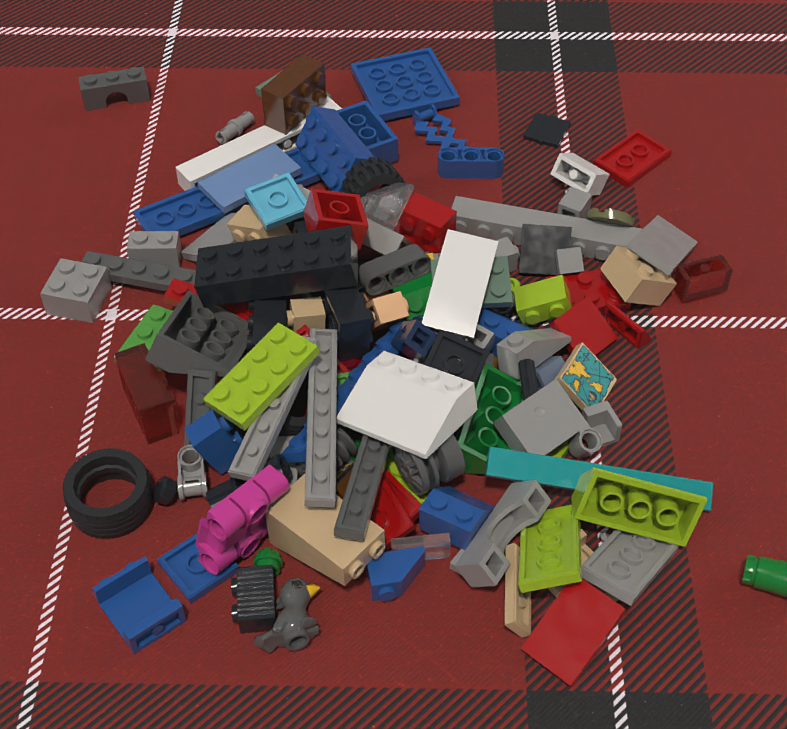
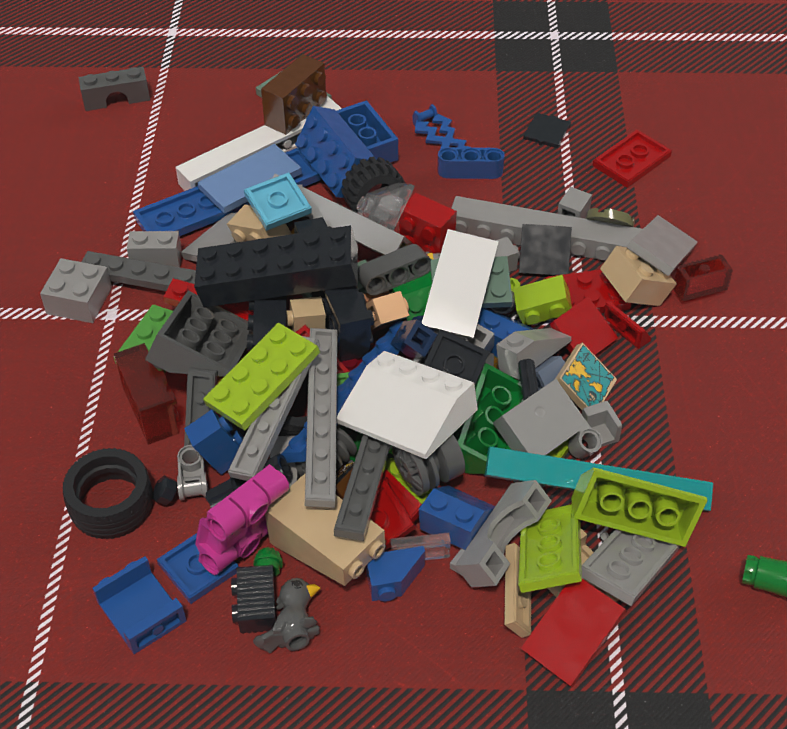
light grey pin [215,111,255,144] -> none
red brick [303,188,369,250] -> none
blue plate [351,47,460,121] -> none
white brick [551,153,610,195] -> none
light grey tile [555,247,584,275] -> none

